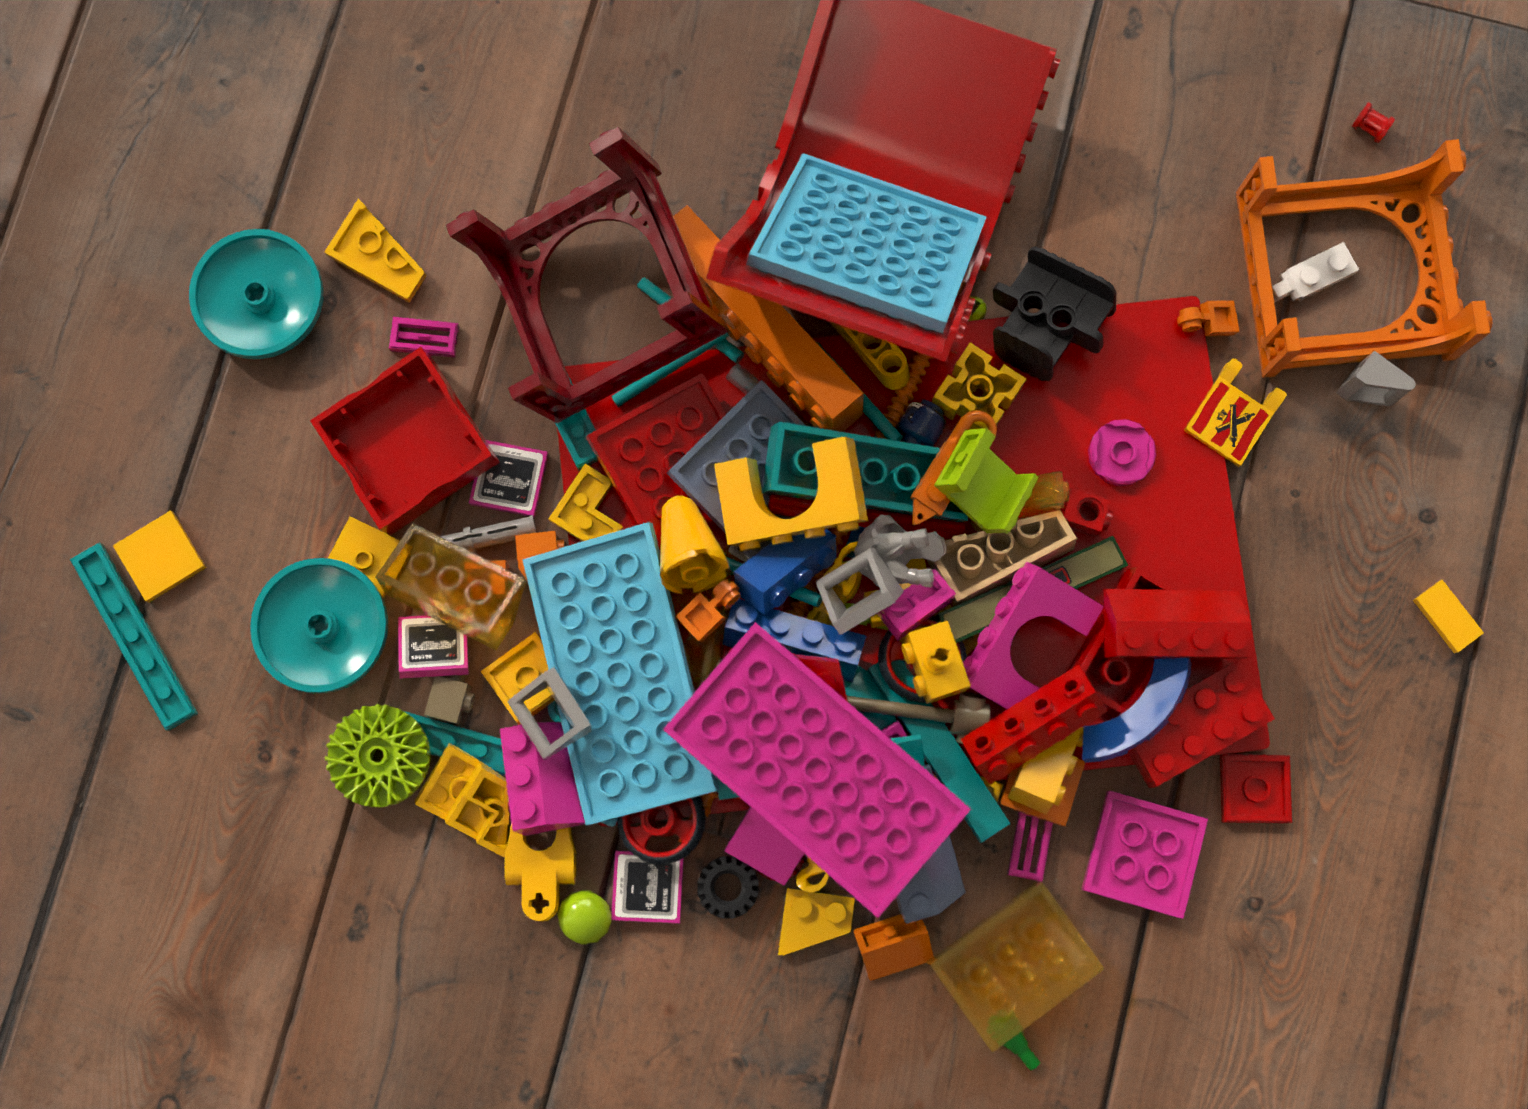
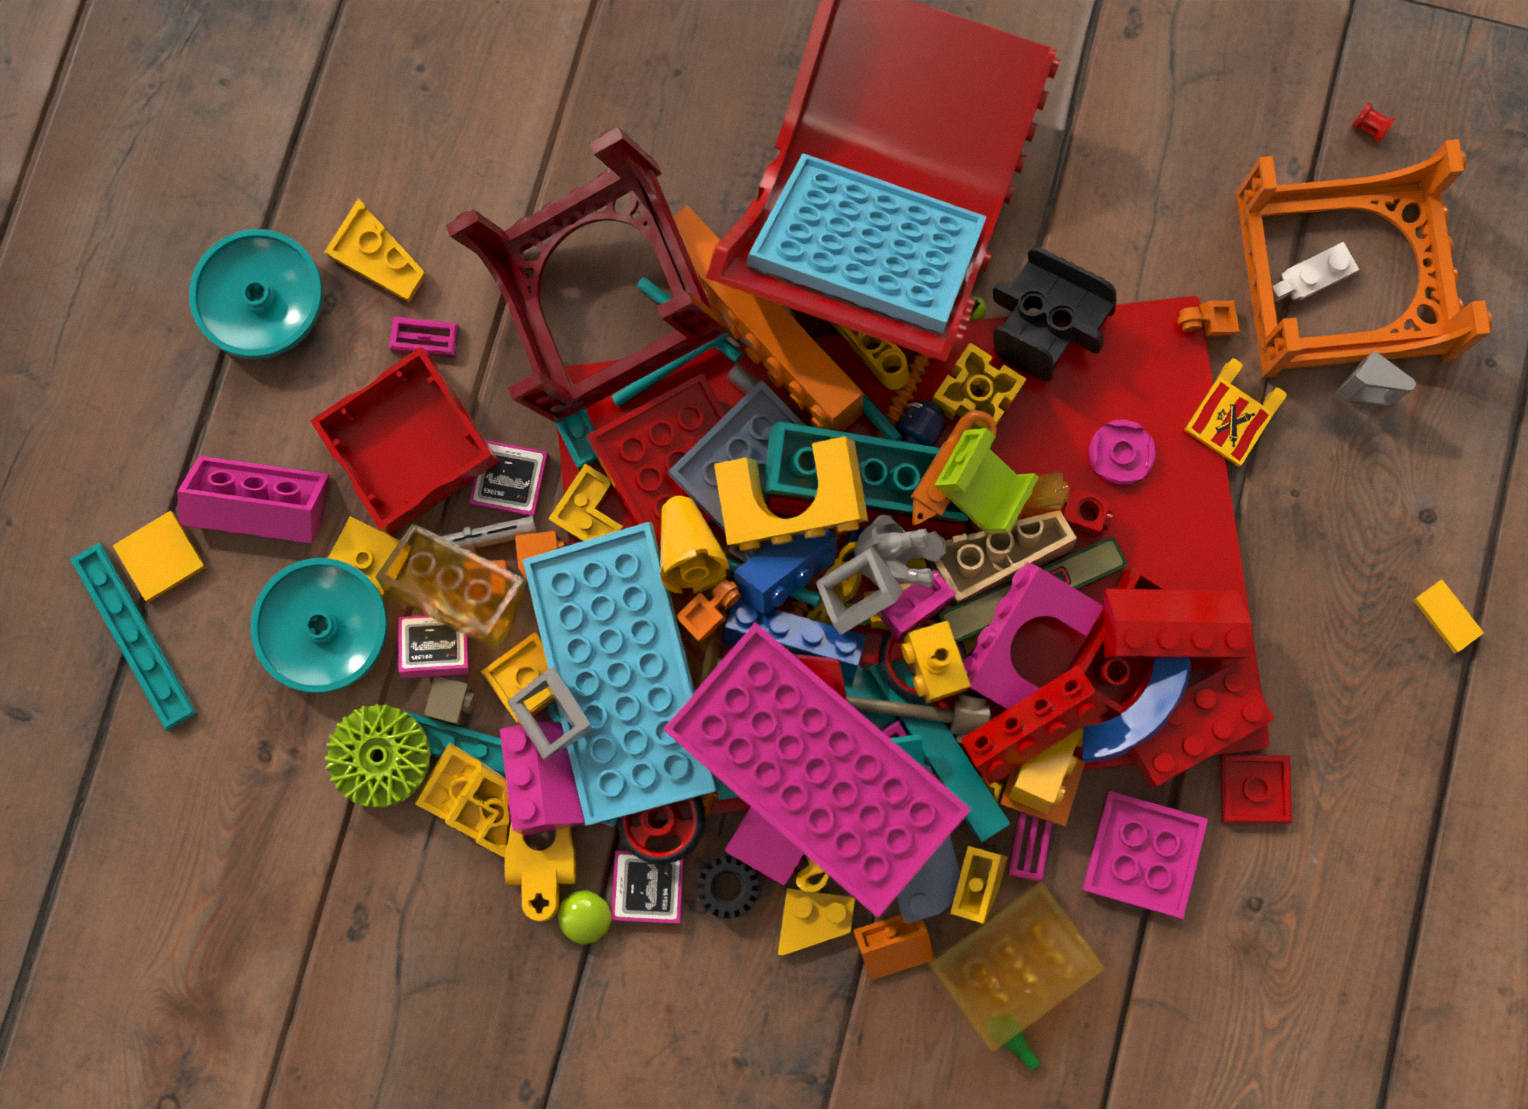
none -> dark pink slope [177,456,329,543]
none -> yellow slope [950,846,1008,924]

